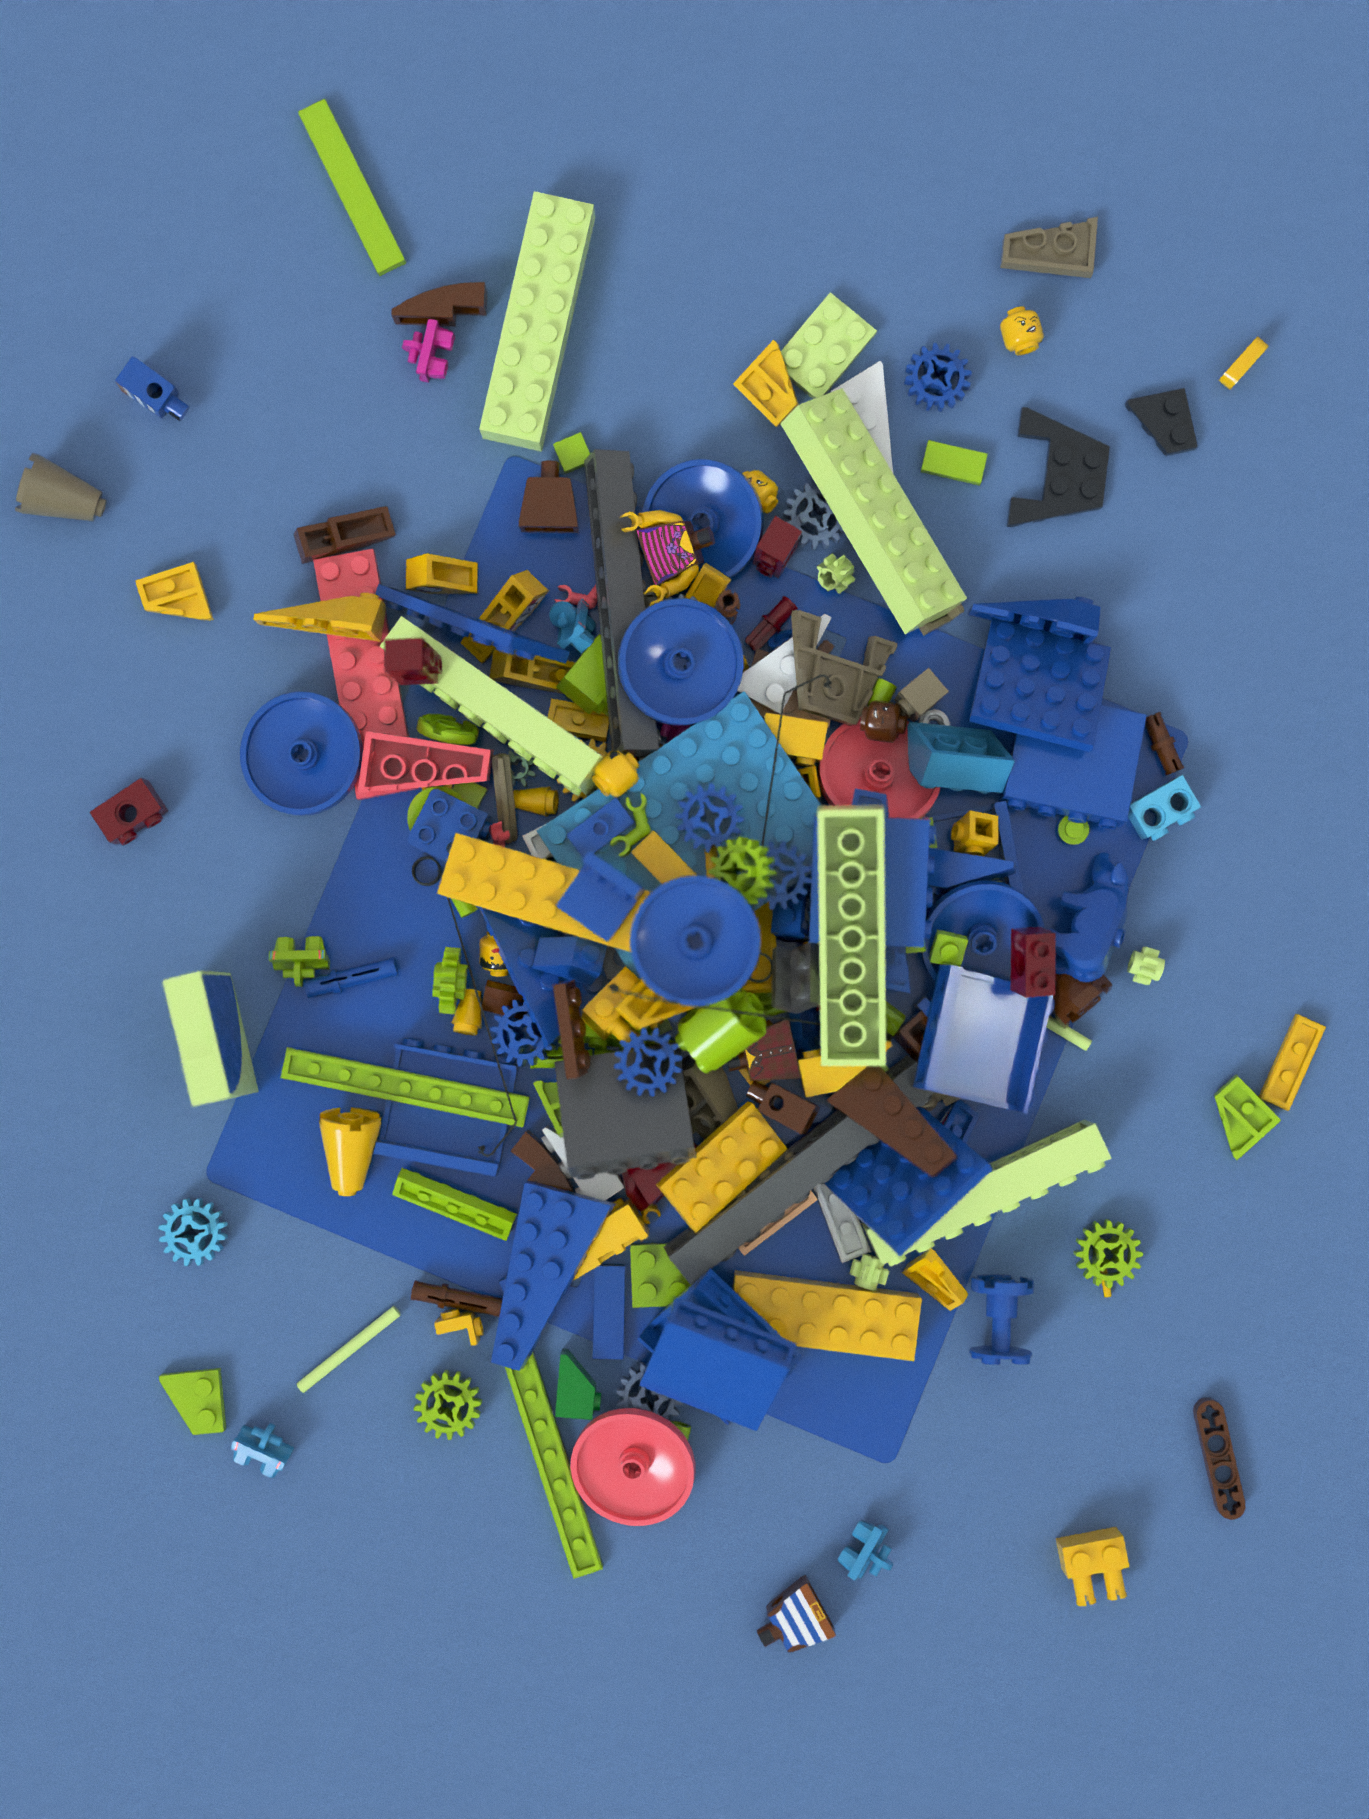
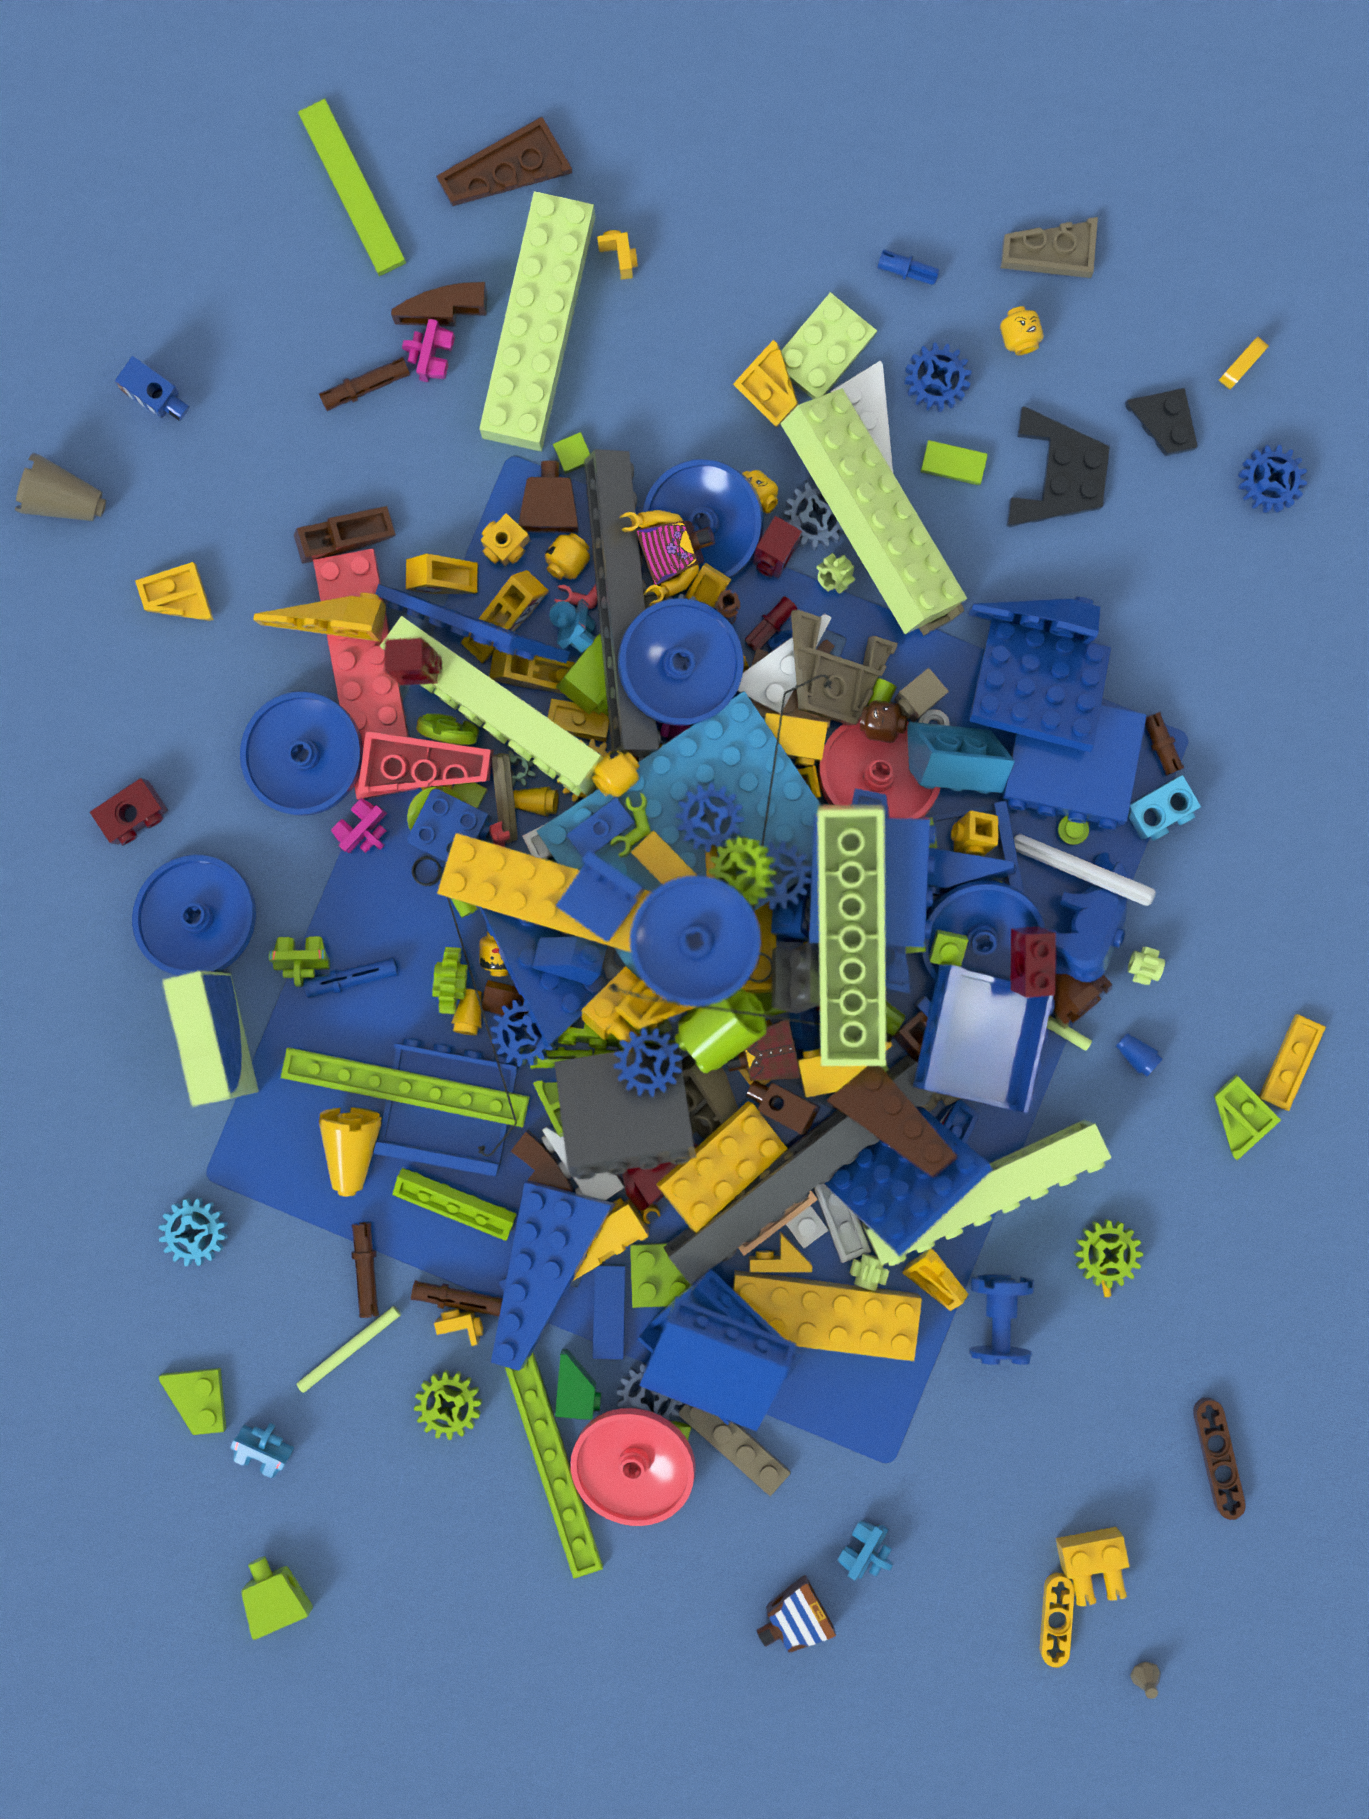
reddish brown plate [553,980,590,1079] -> none
none -> blue dish [132,855,256,976]
none -> lime torso [241,1556,313,1641]
none -> reddish brown pin [319,357,410,412]
none -> dark pink hips [331,798,387,854]
none -> reddish brown pin [351,1222,379,1318]
none -> reddish brown wing [436,117,573,206]
none -> yellow brick [480,513,531,567]
none -> yellow head [545,533,590,580]
none -> yellow bracket [597,230,638,280]
none -> dark tan plate [679,1404,791,1496]
none -> yellow slope [749,1231,812,1272]
none -> white plate [786,1205,828,1248]
none -> blue axle [877,249,939,285]
none -> white axle [1014,834,1156,906]
none -> yellow beam [1039,1572,1075,1668]
none -> blue cone [1116,1033,1163,1077]
none -> dark tan rock [1130,1662,1161,1699]
none -> blue gear [1238,445,1307,513]

